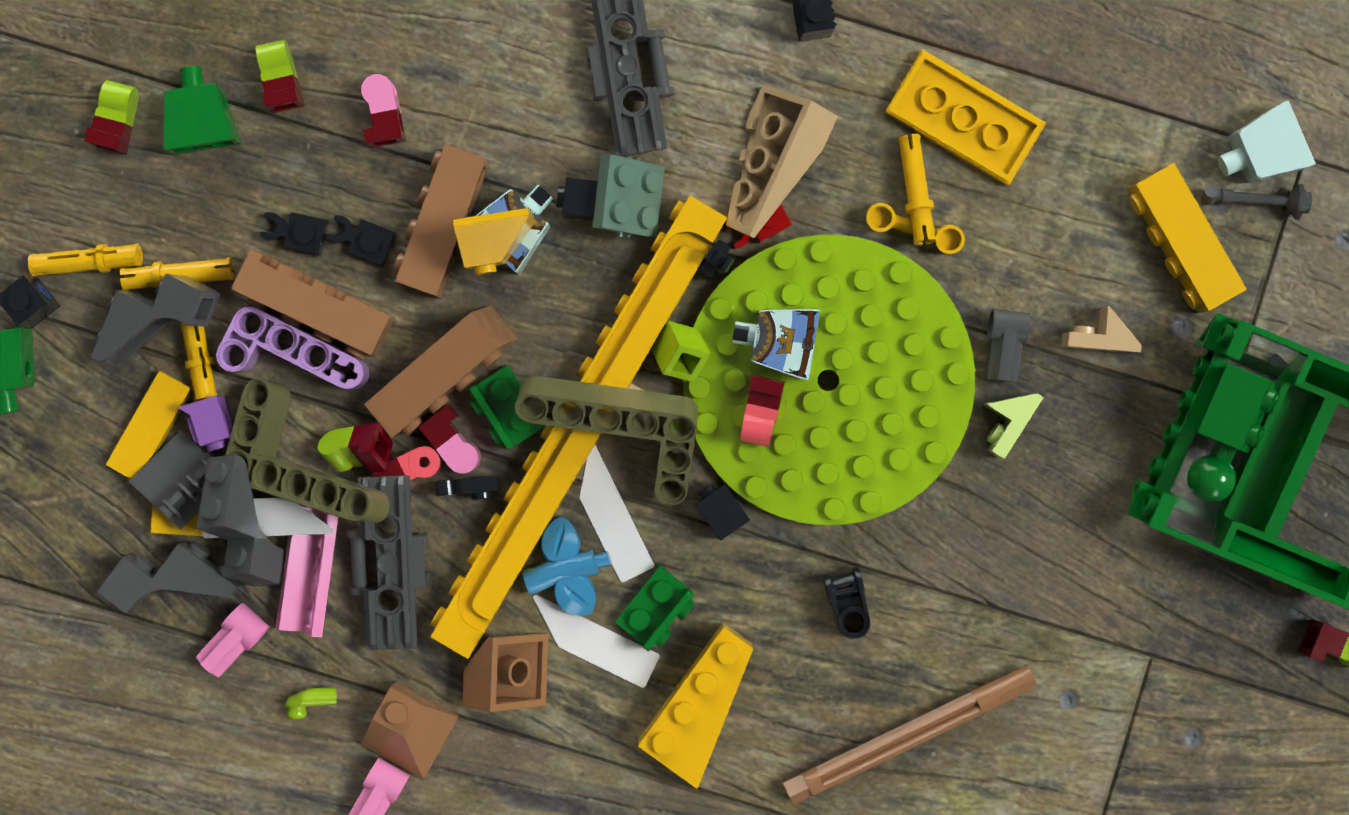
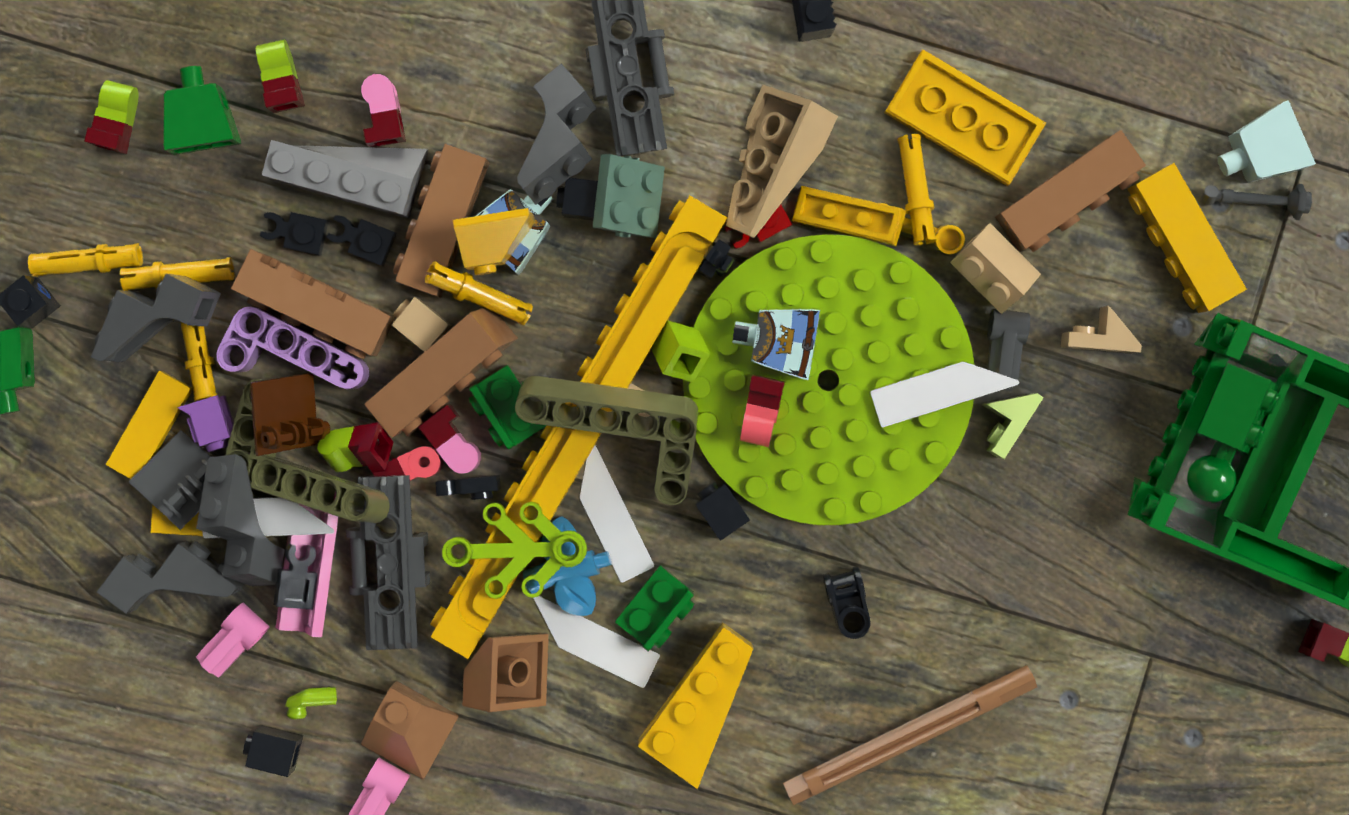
none -> black brick [243,725,304,777]
none -> reddish brown hinge [250,373,330,456]
none -> light grey wedge [262,140,428,219]
none -> black plate [273,543,318,610]
none -> tan brick [392,297,453,352]
none -> yellow pin [425,261,533,326]
none -> lime plant [442,501,587,599]
none -> dark grey arch [517,63,597,205]
none -> yellow tile [791,186,906,246]
none -> white sticker [871,362,1019,427]
none -> tan brick [950,223,1041,314]
none -> medium nougat brick [995,130,1146,252]

